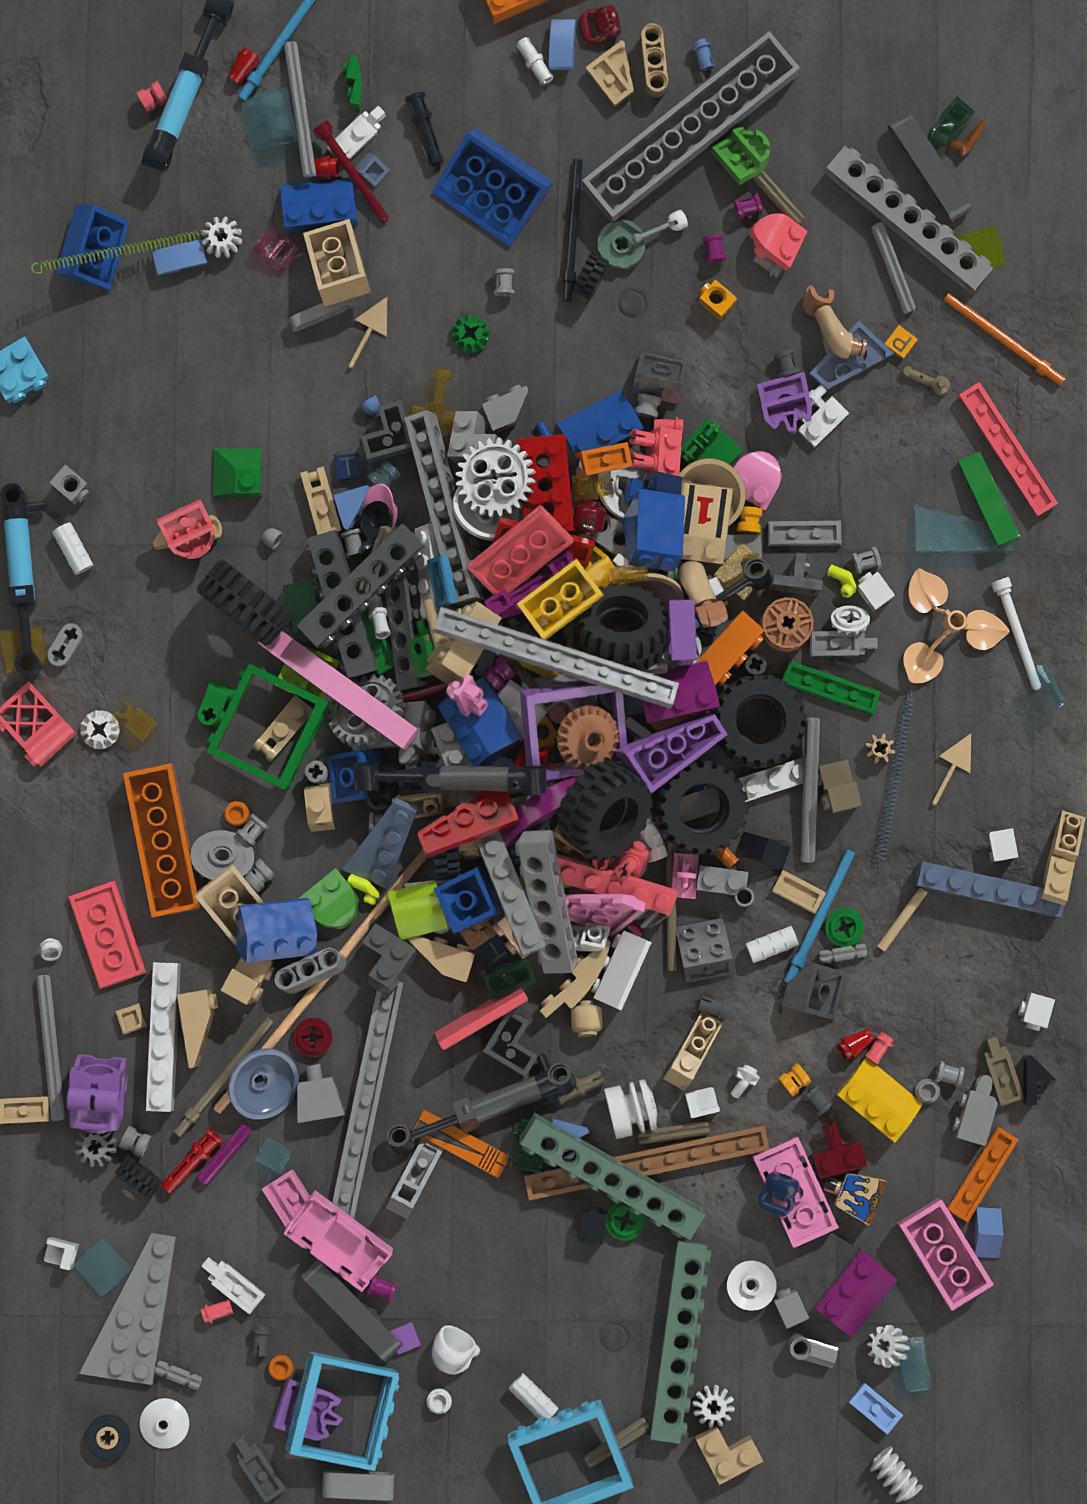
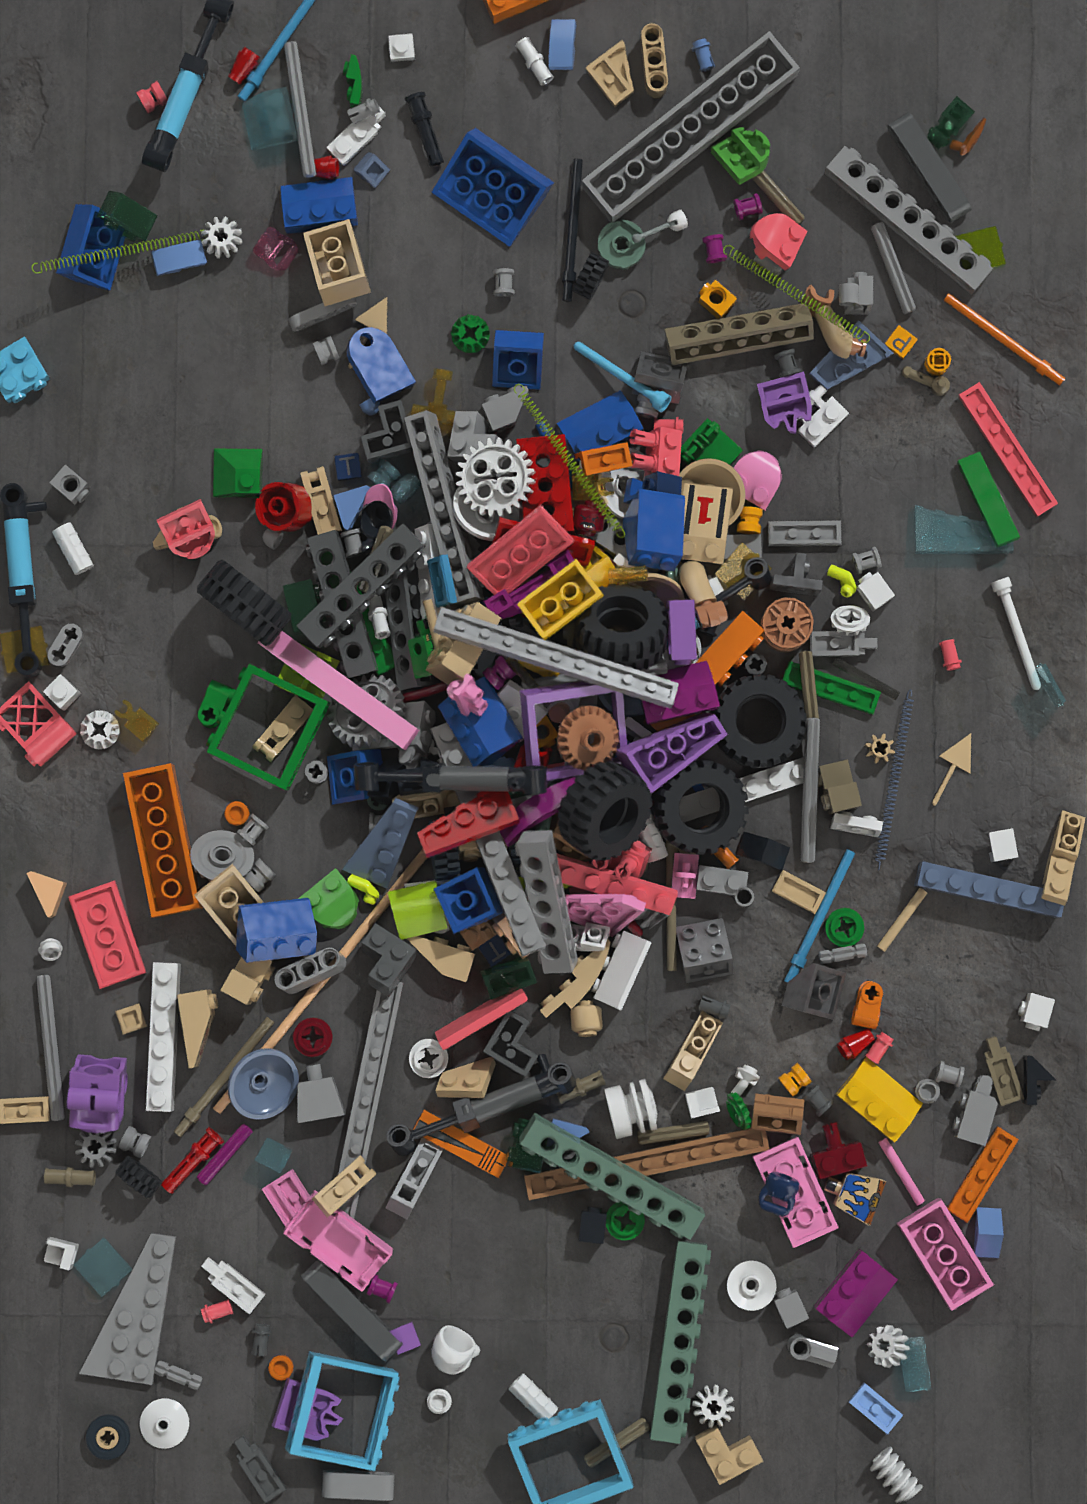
tan torso [304,783,335,832] -> none
dark red piece [312,120,389,223] -> none
dark red piece [578,5,621,44] -> none
white axle [746,926,799,963] -> none
light nougat plant [903,568,1010,684] -> none
none -> light nougat slope [27,871,67,918]
none -> white brick [43,674,81,711]
none -> dark tan pin [44,1167,96,1187]
none -> clear green brick [97,191,158,242]
none -> red brick [255,482,312,532]
none -> tan plate [311,1155,376,1218]
none -> light grey wheel [313,336,340,365]
none -> light grey pin [347,98,380,124]
none -> tile [347,327,416,404]
none -> white plate [389,34,415,62]
none -> clear light blue piece [390,473,422,504]
none -> white gear [409,1039,448,1078]
none -> tan wing [435,1057,496,1098]
none -> blue slope [492,330,544,389]
none -> lime piece [514,384,625,538]
none -> medium azure piece [574,342,672,412]
none -> dark tan brick [665,303,814,365]
none -> lime piece [723,245,870,343]
none -> green gear [726,1092,752,1130]
none -> medium nougat brick [751,1093,804,1135]
none -> dark tan axle [799,651,819,718]
none -> white plate [830,811,883,837]
none -> light grey hinge [839,272,873,315]
none -> orange piece [851,981,883,1030]
none -> bright pink bar [878,1138,925,1206]
none -> light orange wheel [924,348,951,376]
none -> coral pin [939,639,962,671]

